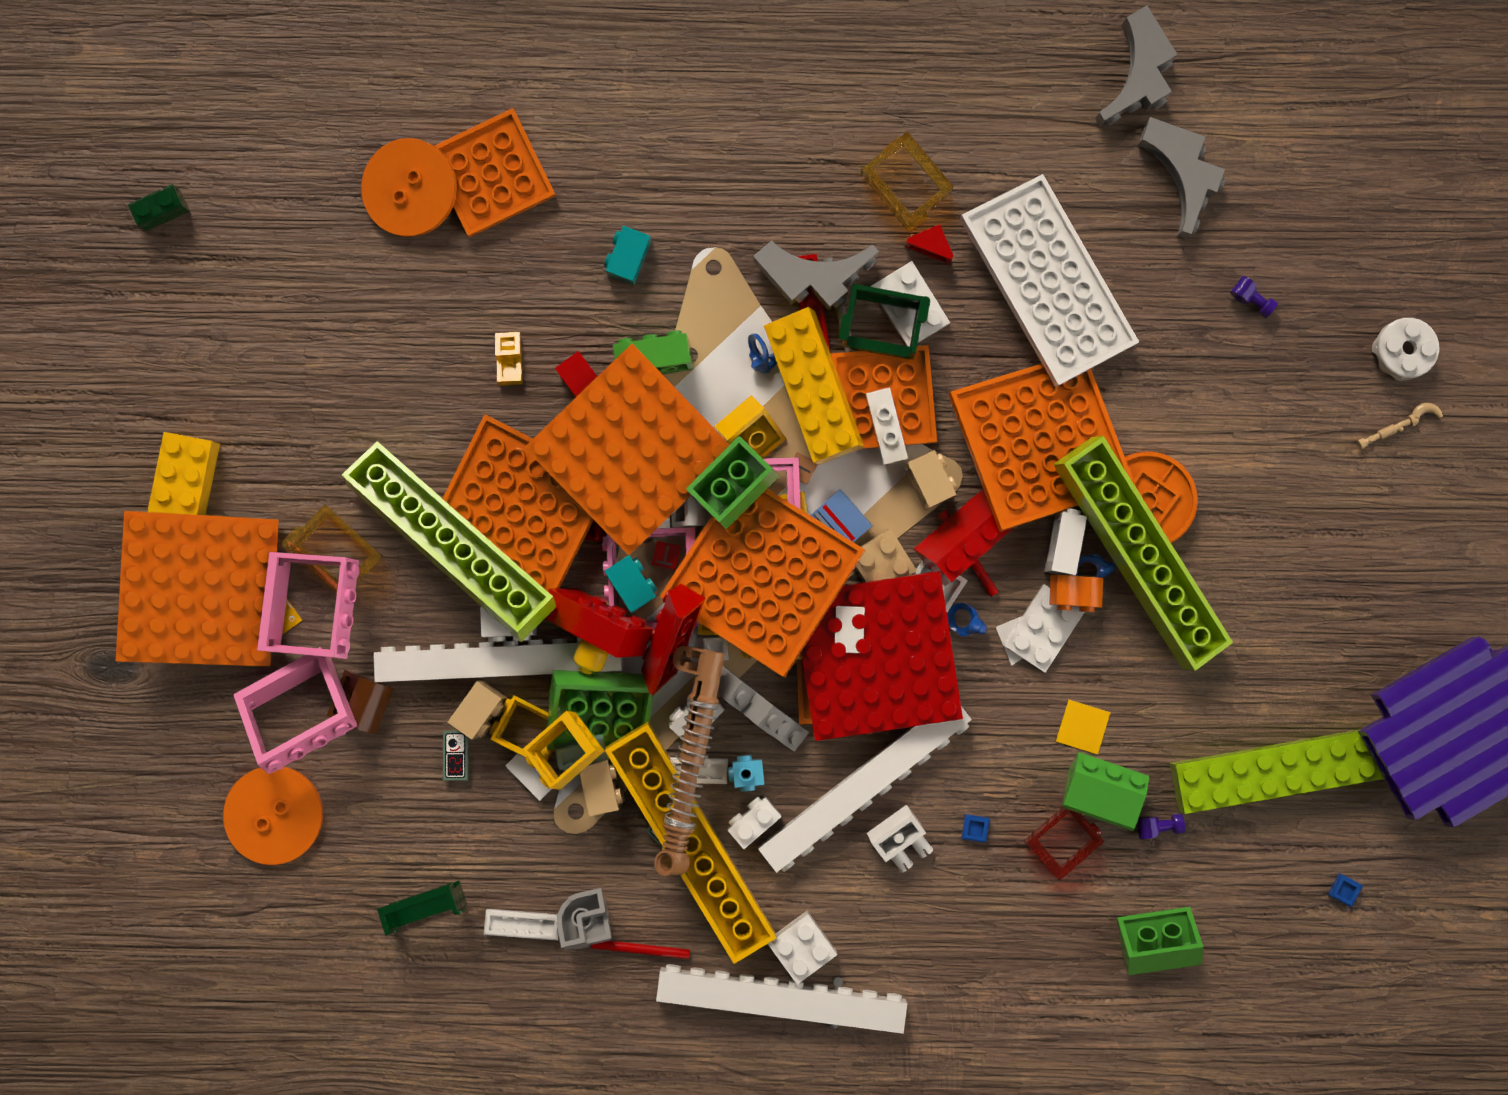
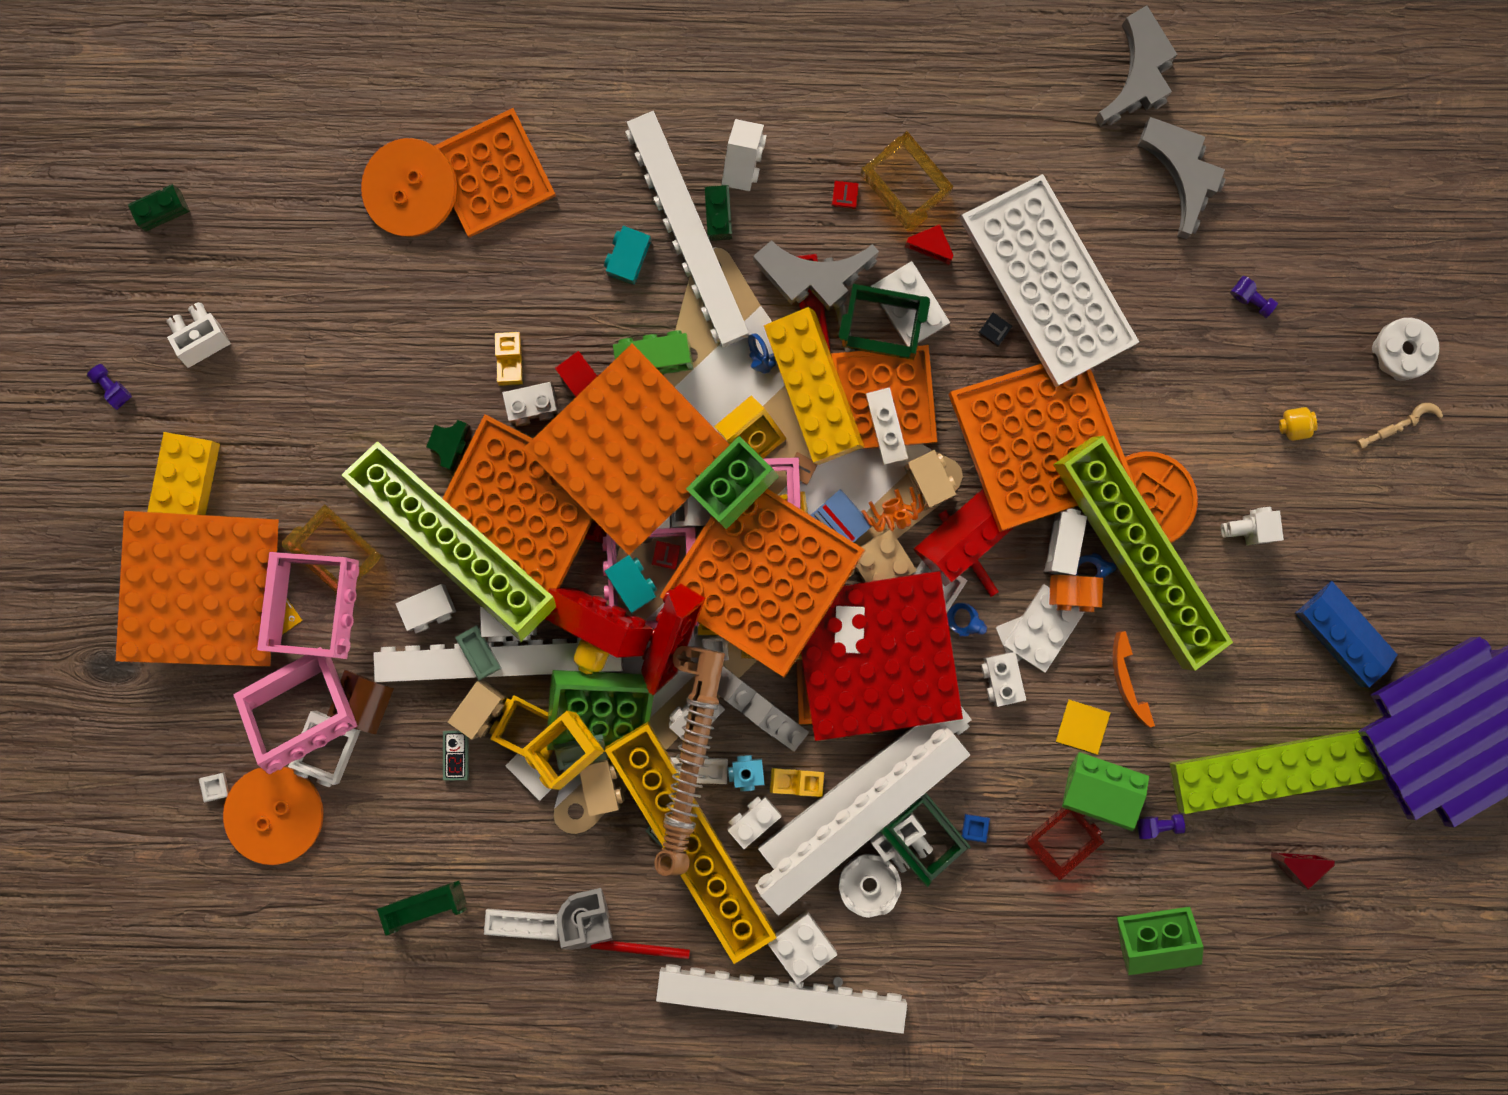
blue tile [1328,873,1363,907] -> none
none -> dark purple leg [87,364,132,410]
none -> white brick [167,302,231,368]
none -> white tile [199,772,229,802]
none -> white window [288,711,360,787]
none -> white brick [395,584,456,634]
none -> dark green brick [426,420,470,471]
none -> sand green tile [455,625,502,681]
none -> white brick [502,382,559,426]
none -> white brick [625,110,749,348]
none -> dark green brick [704,185,732,241]
none -> white brick [721,119,767,191]
none -> white brick [755,726,970,916]
none -> yellow slope [770,768,824,797]
none -> red tile [832,181,859,209]
none -> white plate [839,854,901,918]
none -> orange animal [861,487,924,532]
none -> dark green piece [879,793,971,888]
none -> black tile [978,312,1013,347]
none -> white brick [981,652,1026,707]
none -> orange slope [1113,631,1155,727]
none -> white brick [1221,507,1284,545]
none -> dark red slope [1271,852,1335,889]
none -> yellow head [1279,407,1317,441]
none -> blue slope [1295,581,1398,687]

